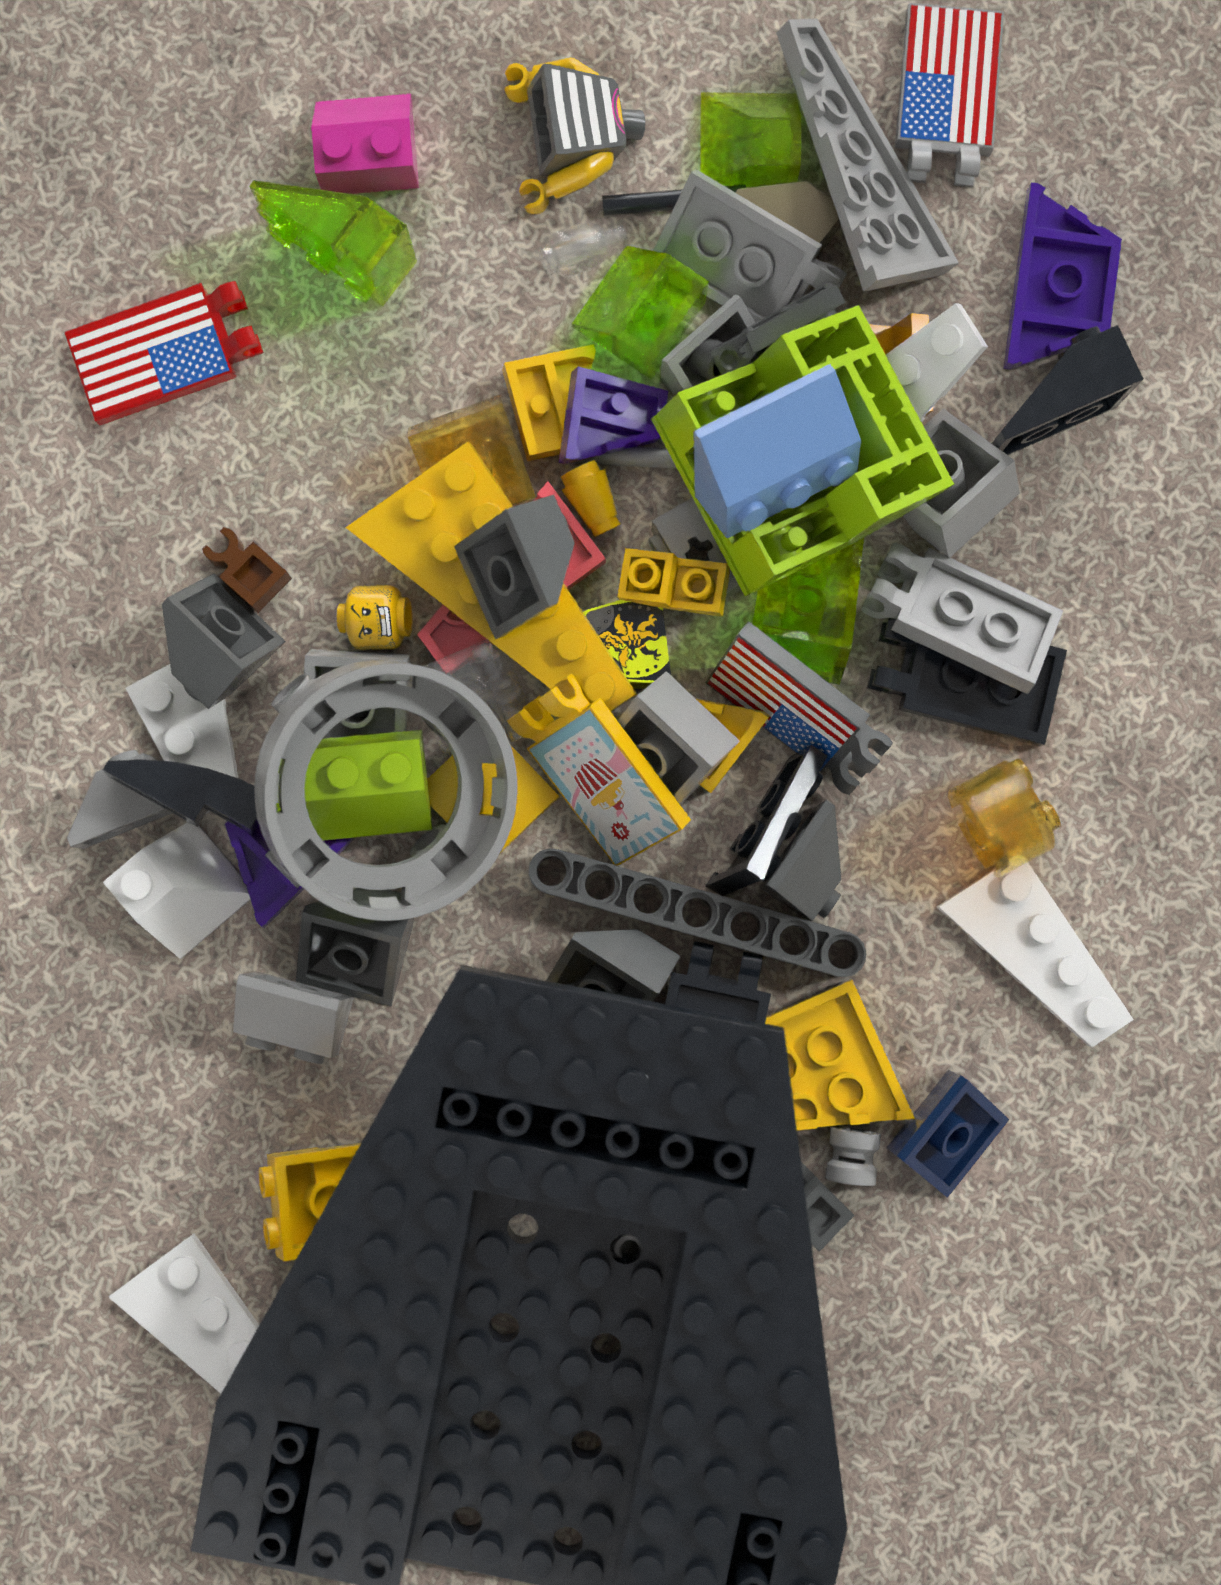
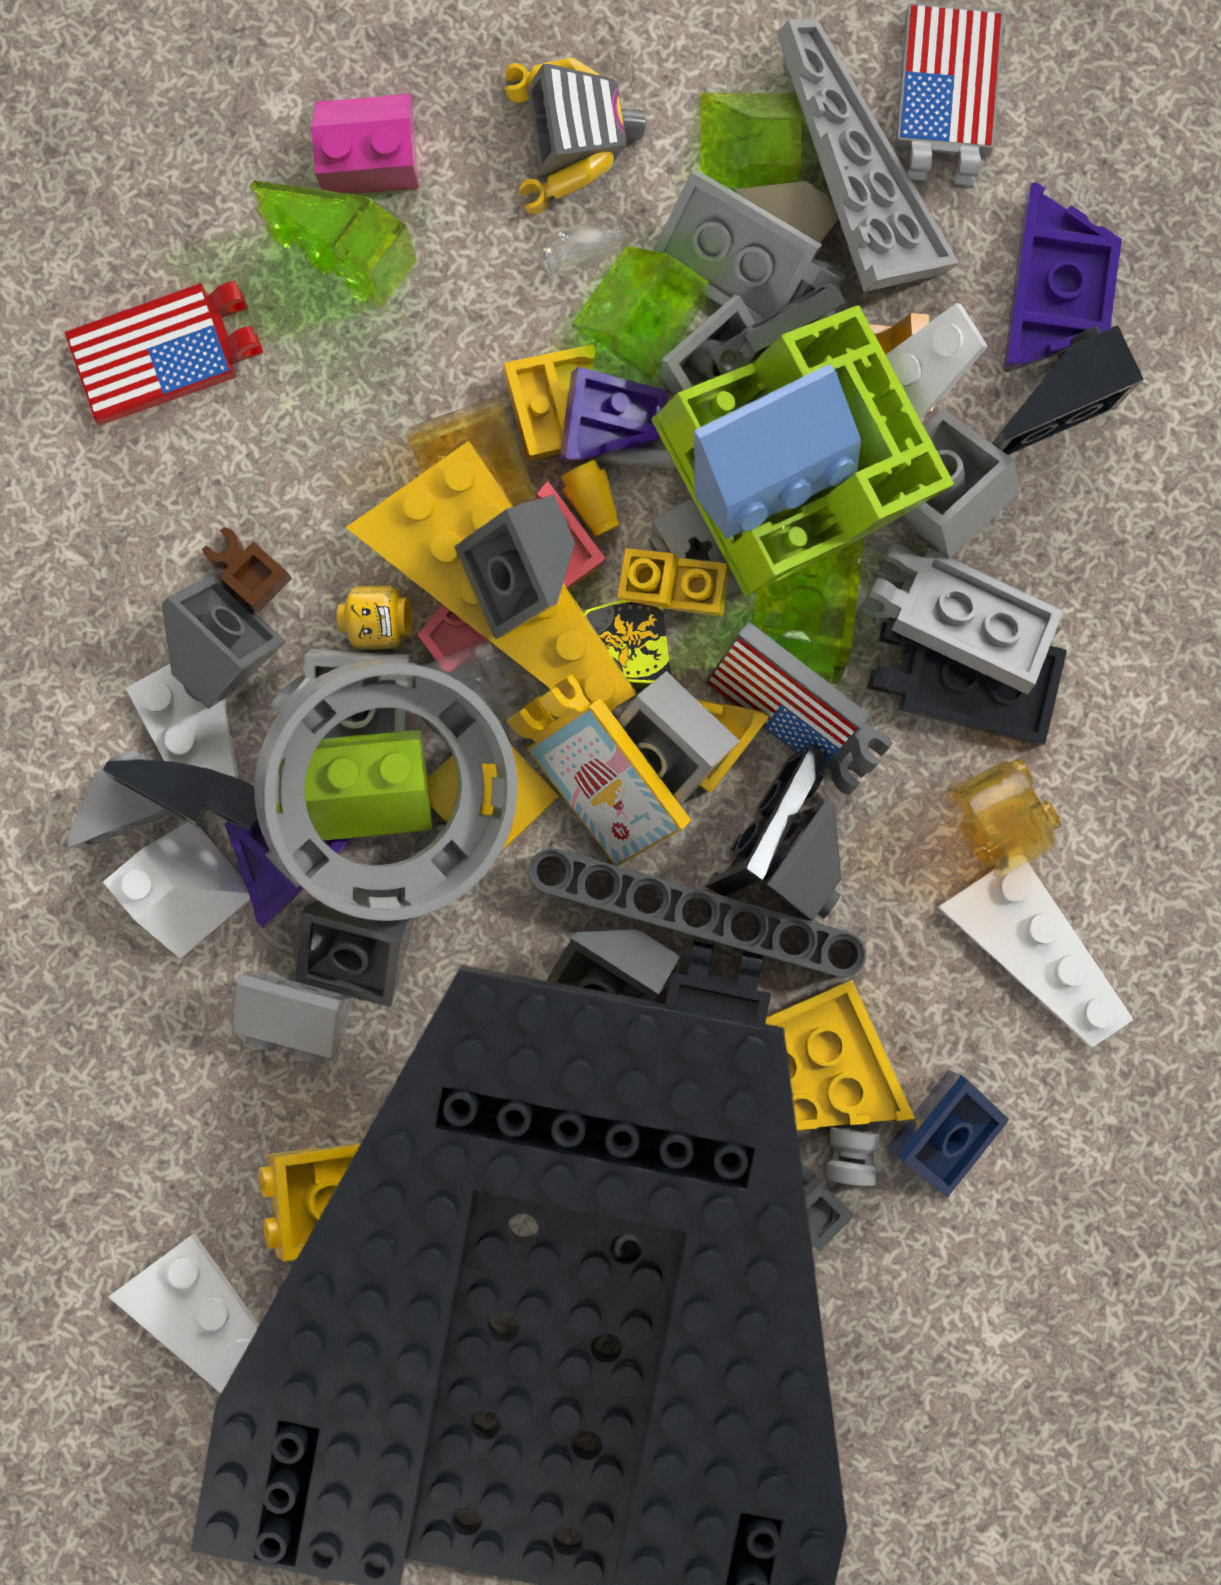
black bar [602,184,746,216] -> none

